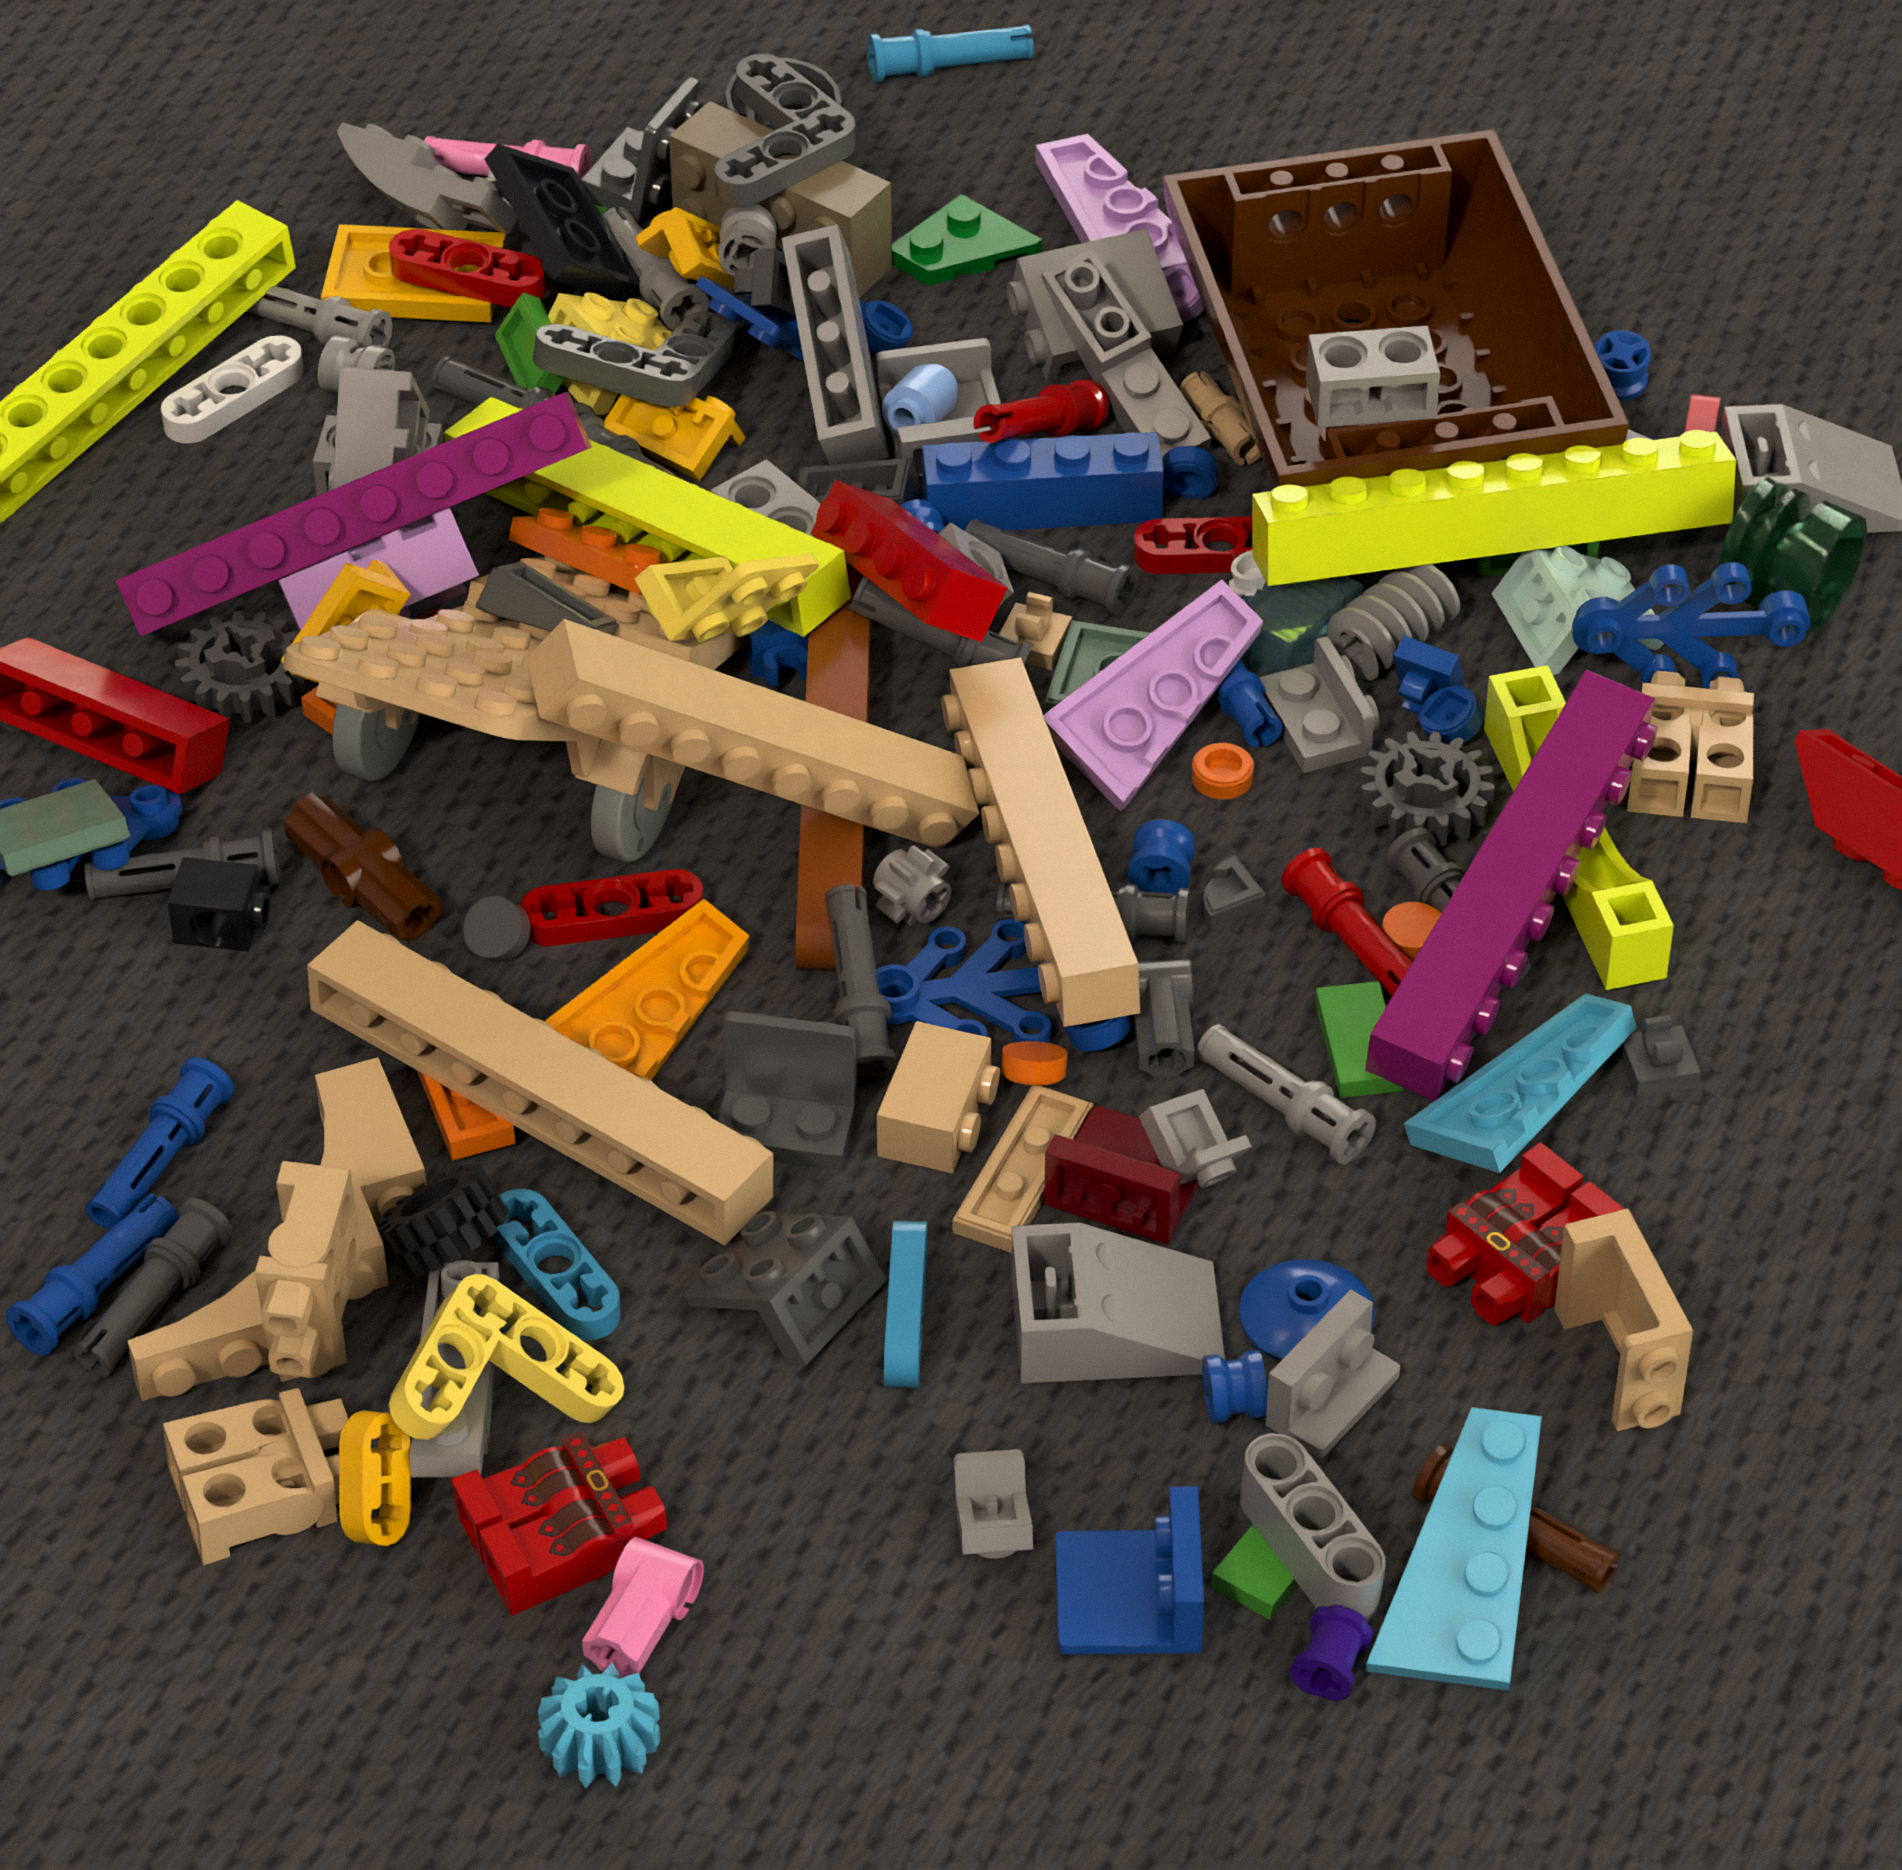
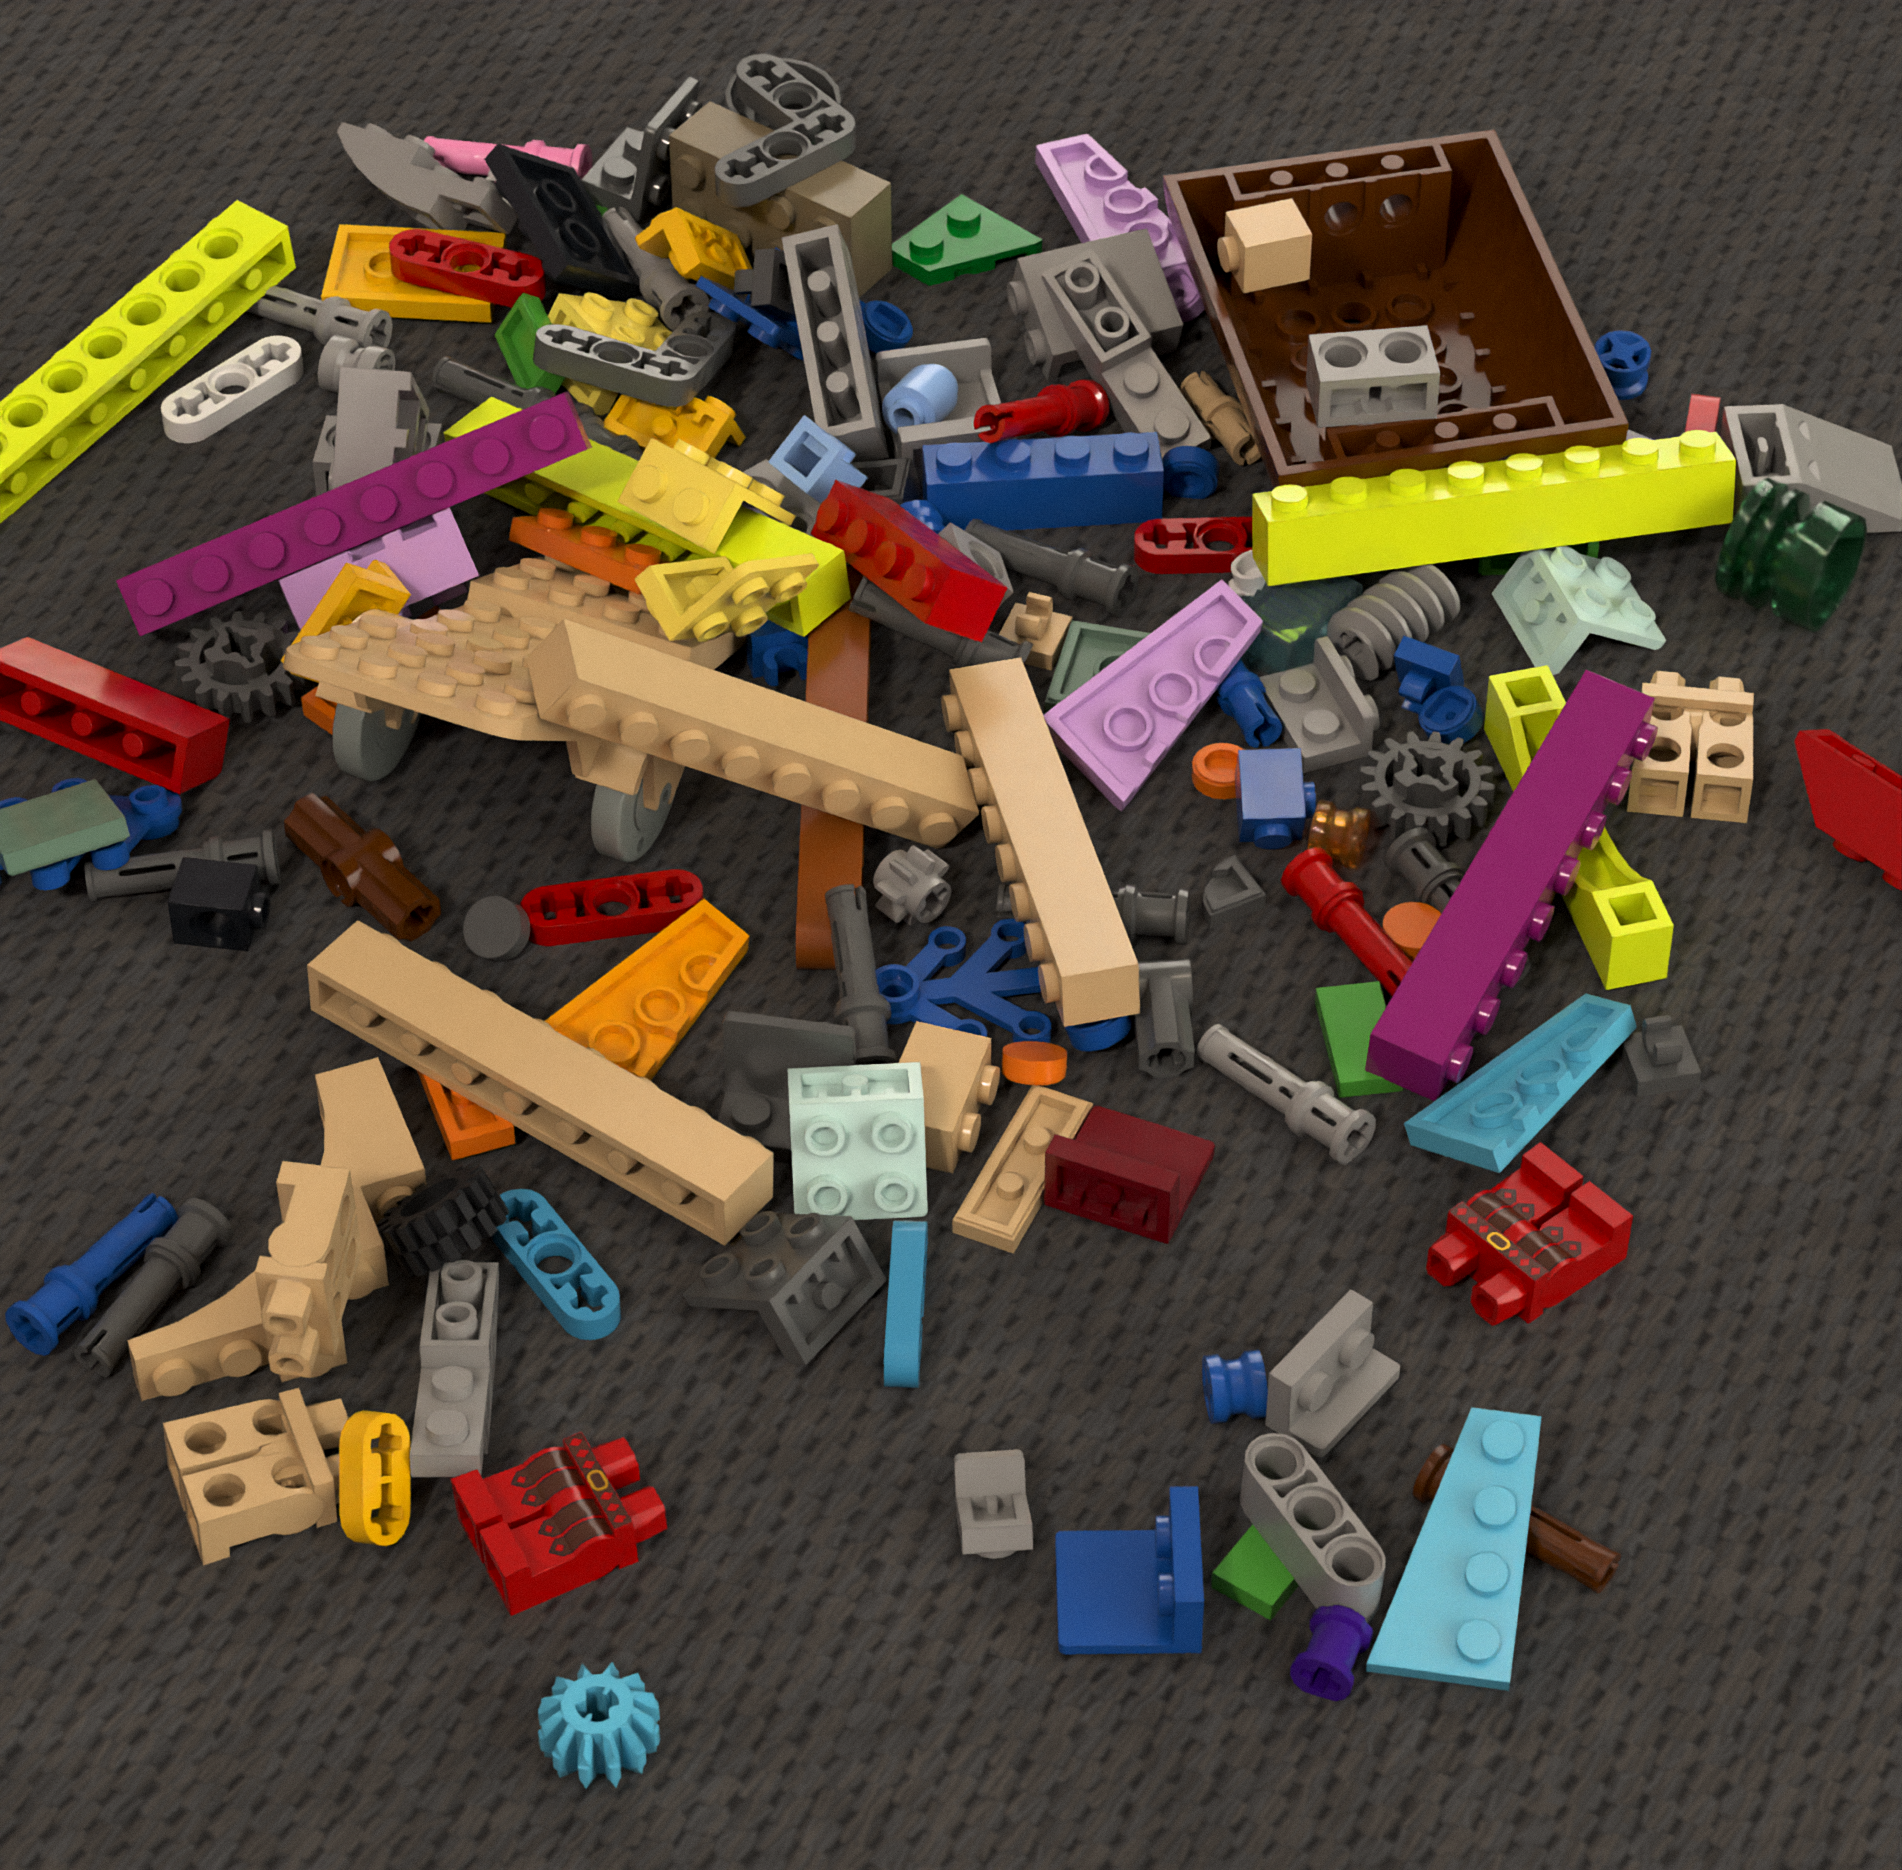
blue pin [85,1057,235,1230] -> none
light yellow beam [389,1274,624,1440] -> none
dark grey slope [476,561,619,635] -> none
bright pink piece [582,1537,704,1678] -> none
light grey wheel [718,204,777,278] -> none
dark azure pin [867,24,1034,83] -> none
light grey slope [1011,1223,1225,1384] -> none
blue wheel [1128,819,1196,894] -> none
light grey bracket [1139,1089,1252,1188] -> none
blue dish [1239,1259,1375,1361] -> none
tan panel [1554,1209,1693,1431] -> none
blue plant [1571,562,1810,689] -> none
none -> light yellow bracket [617,438,796,554]
none -> light blue brick [768,415,867,503]
none -> light aqua bracket [787,1062,928,1220]
none -> tan brick [1217,198,1312,293]
none -> brick [1235,748,1316,849]
none -> clear orange wheel [1307,800,1371,870]

